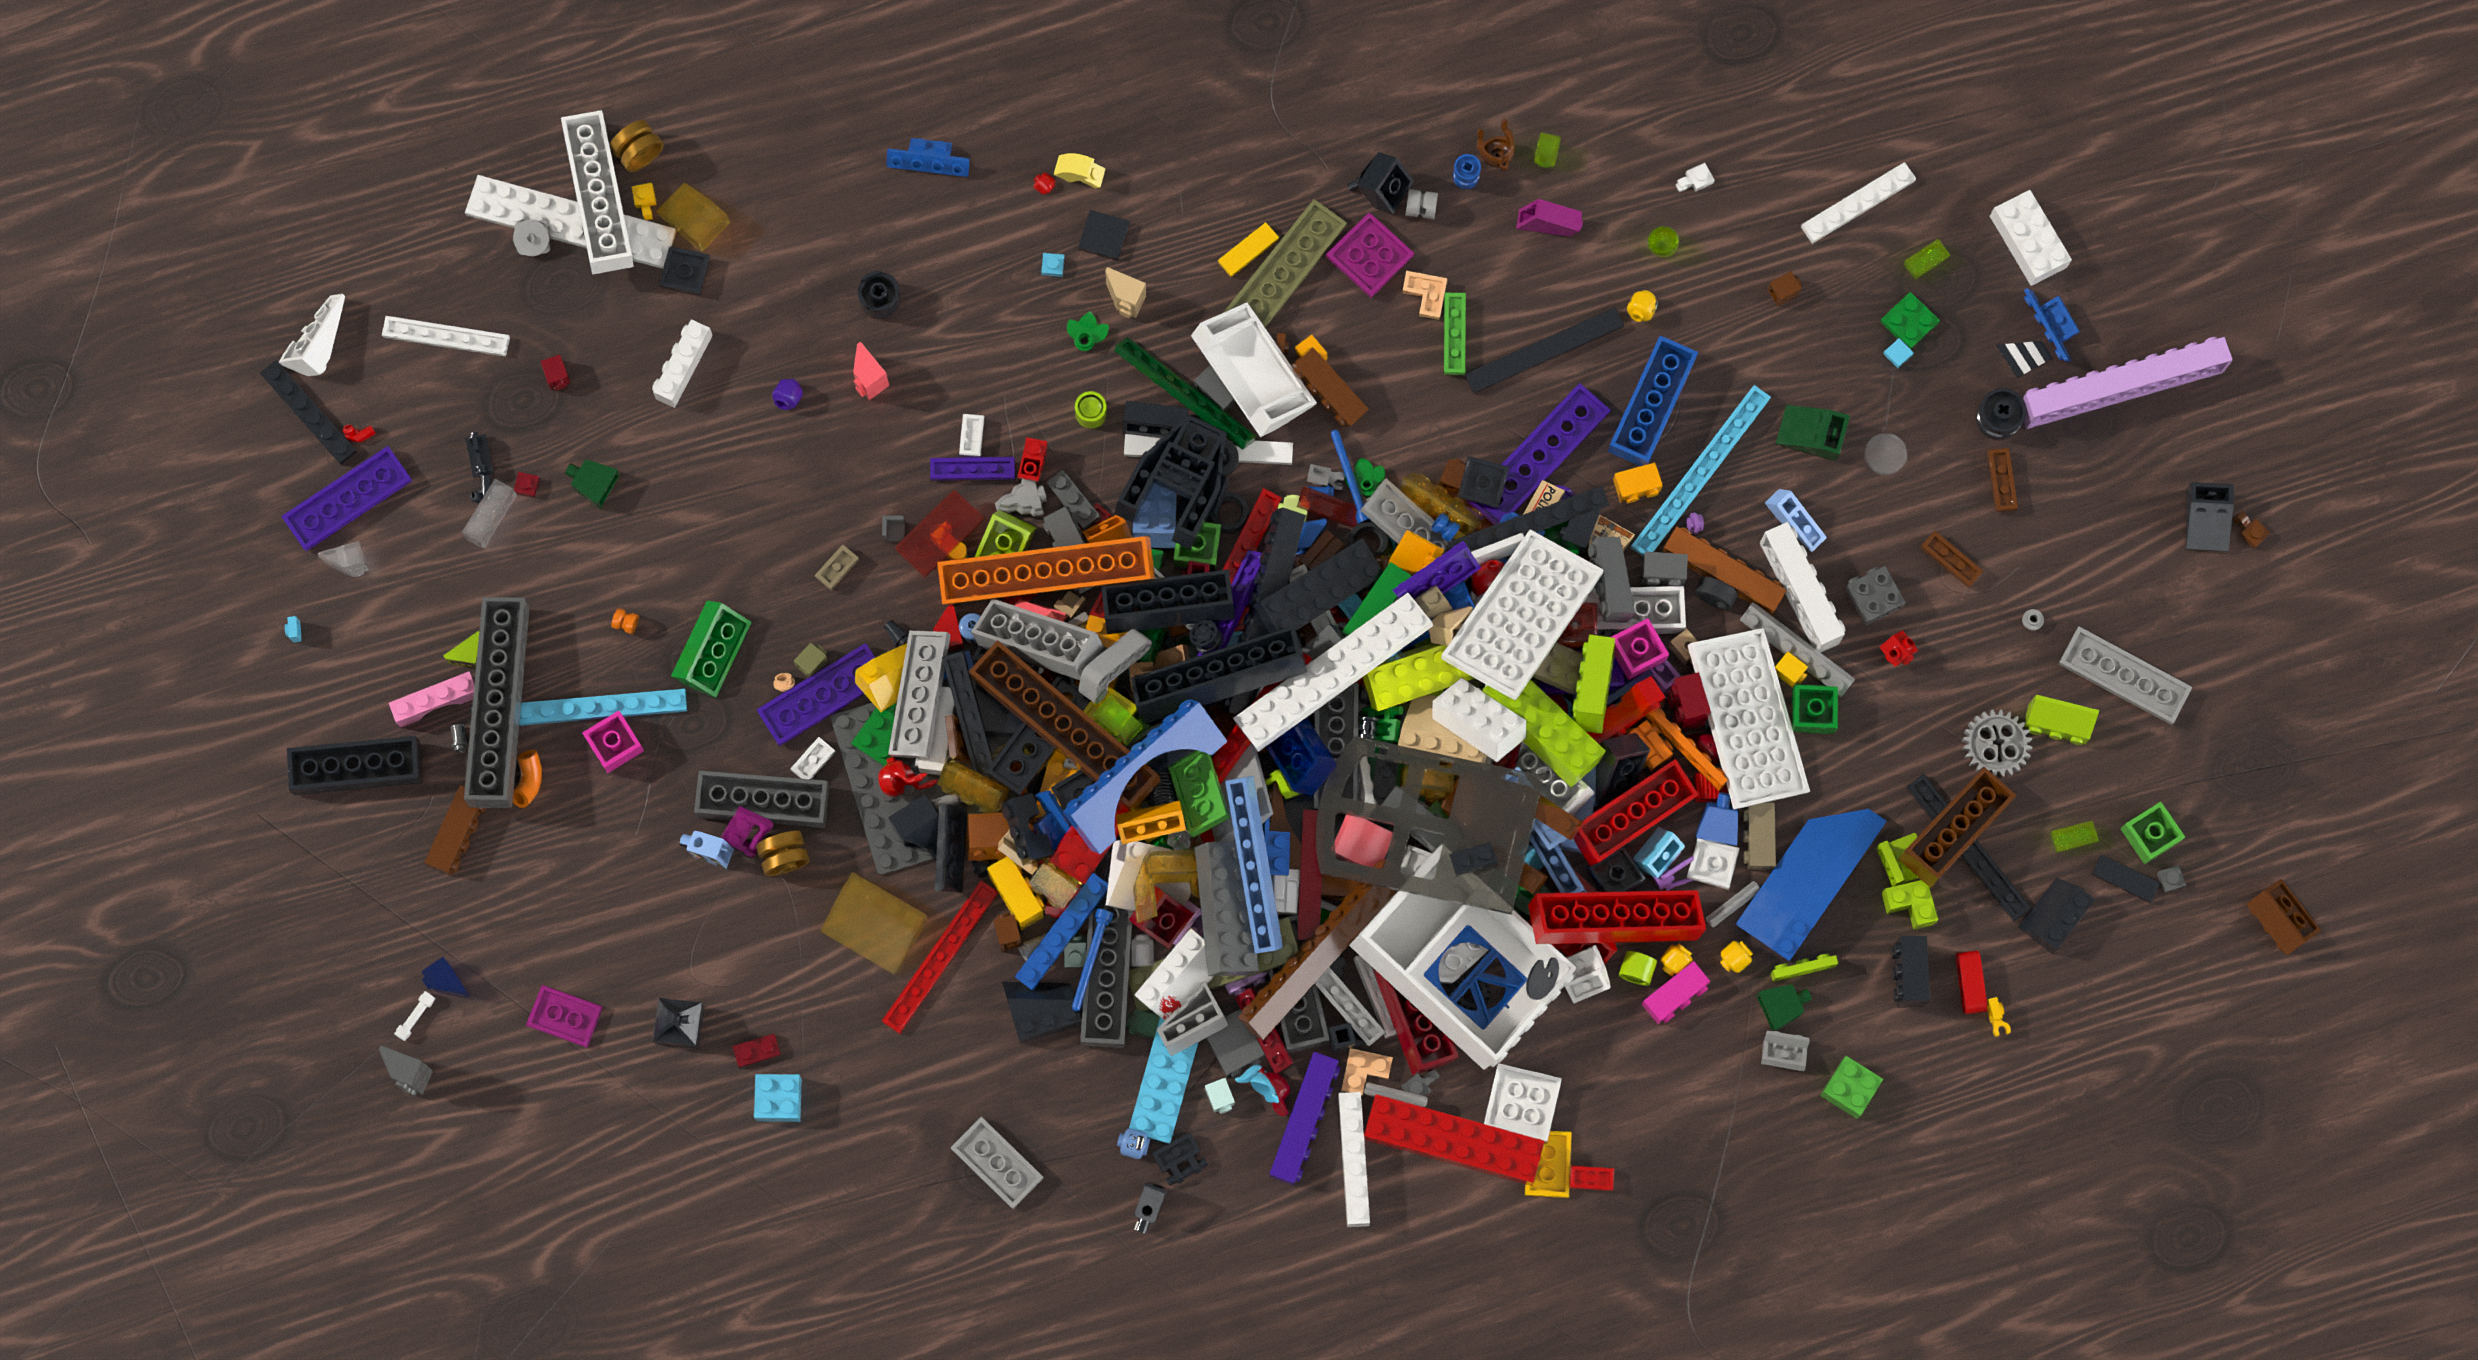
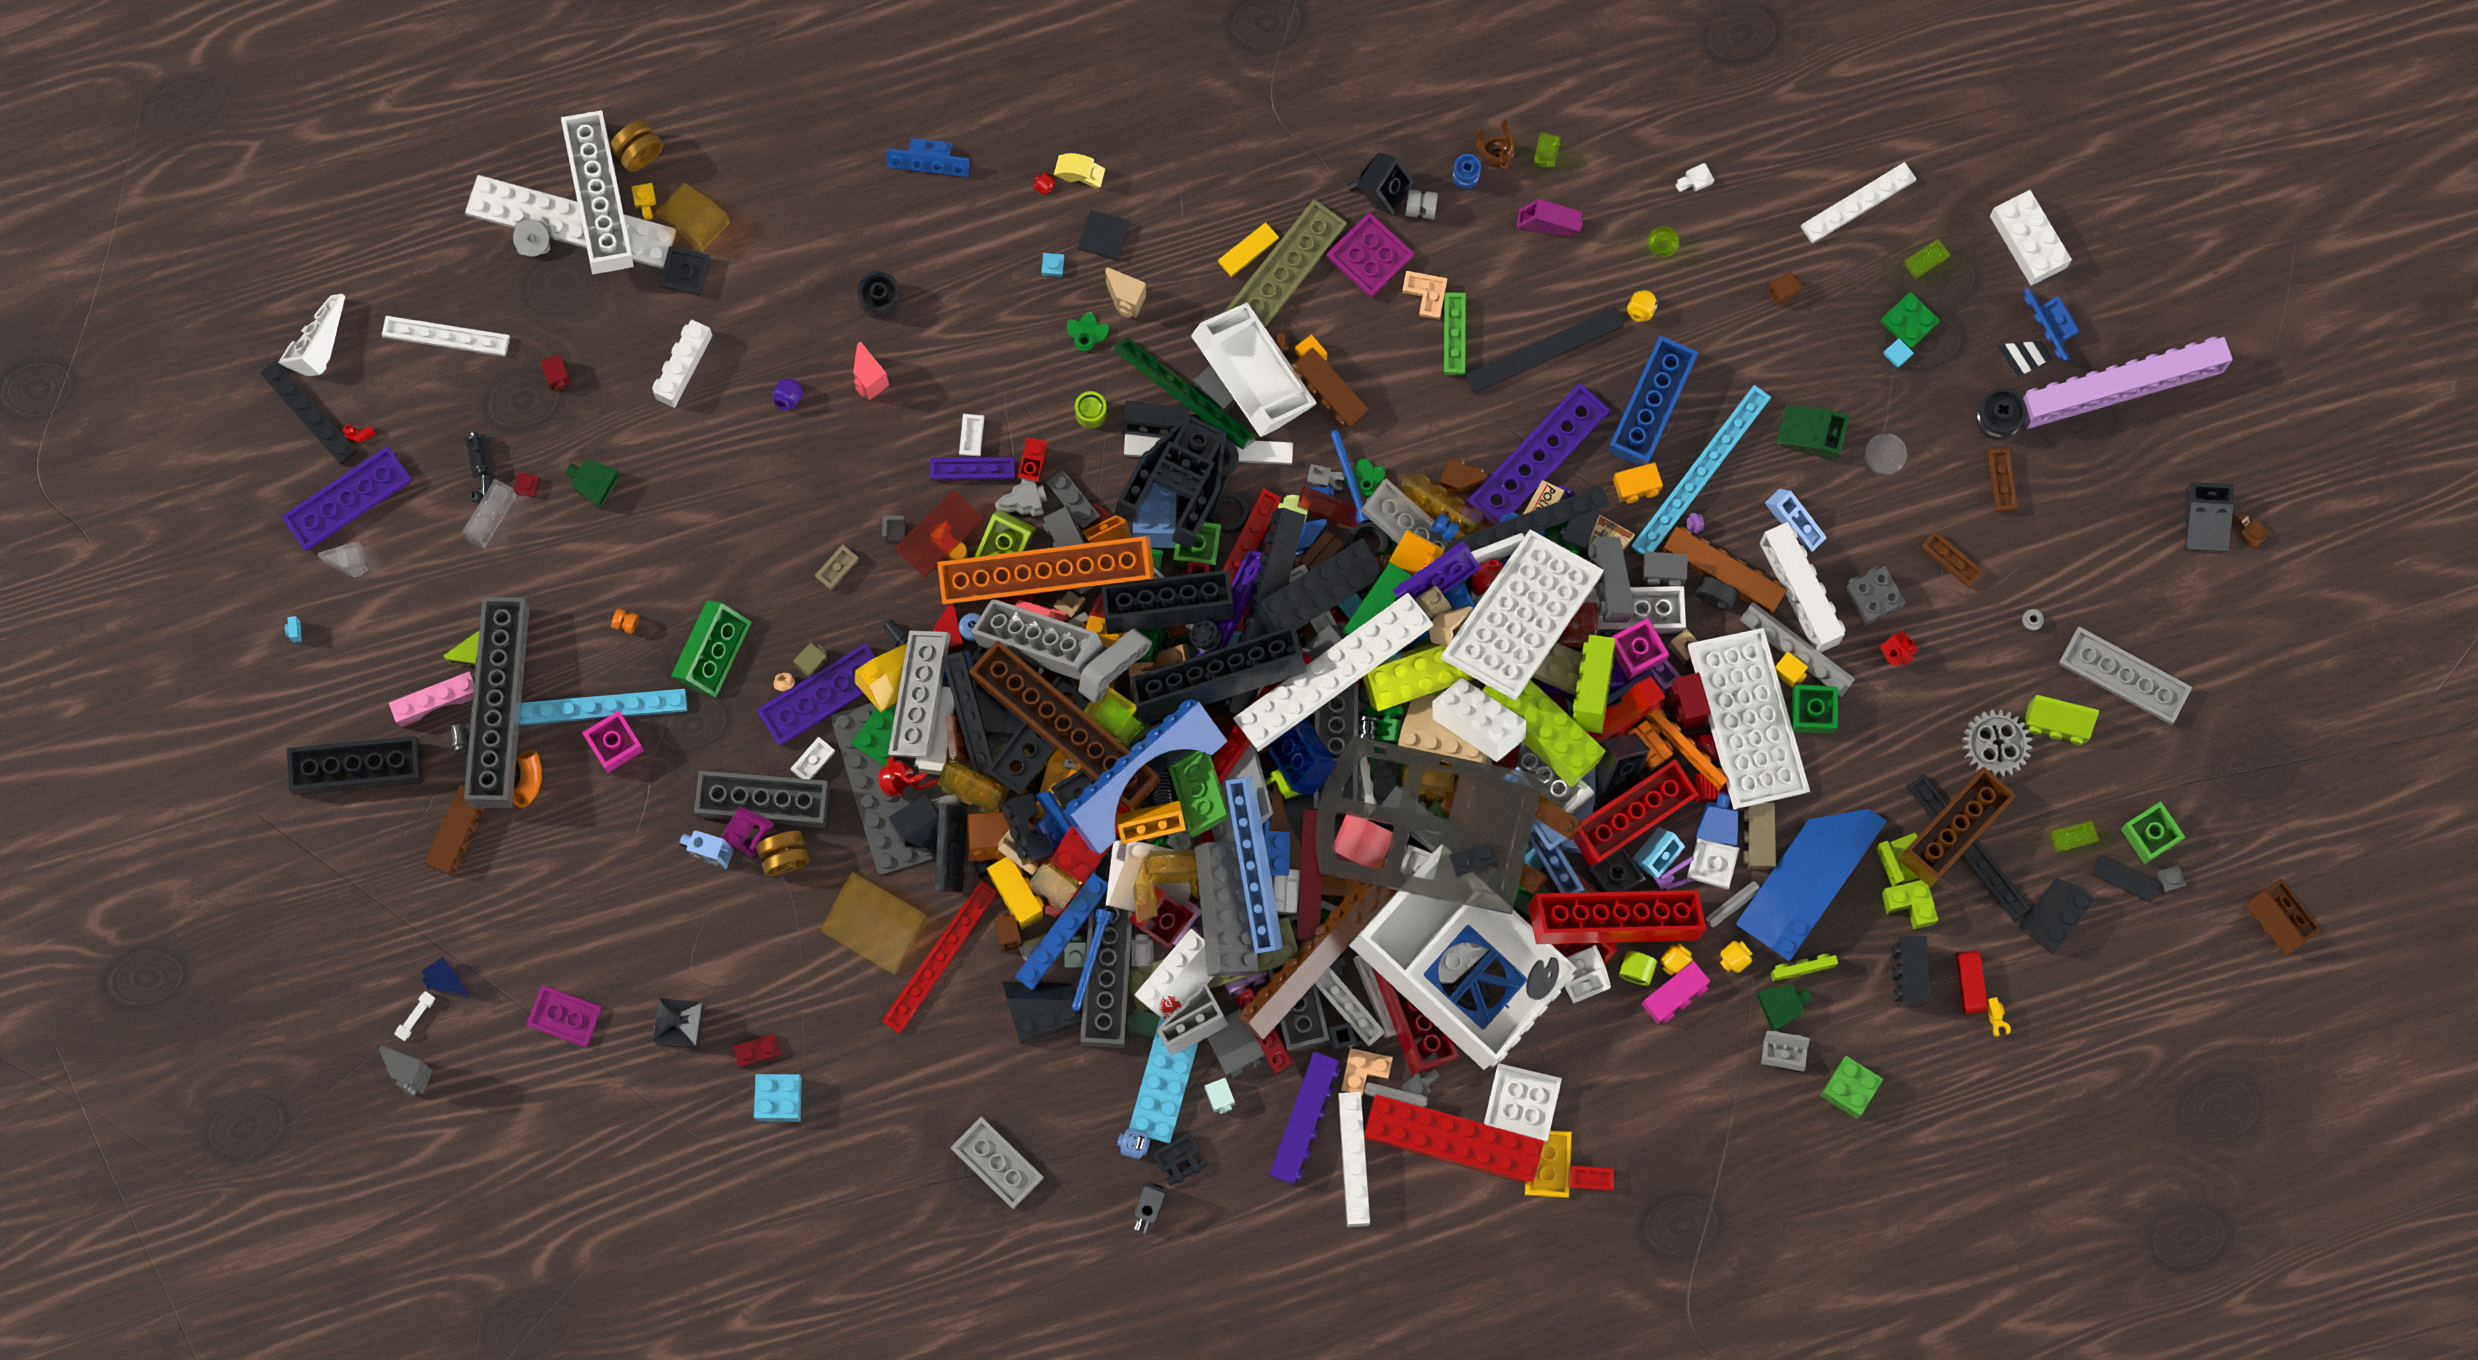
hair [1235,1065,1290,1116] -> none
black tile [1457,456,1509,508] -> none

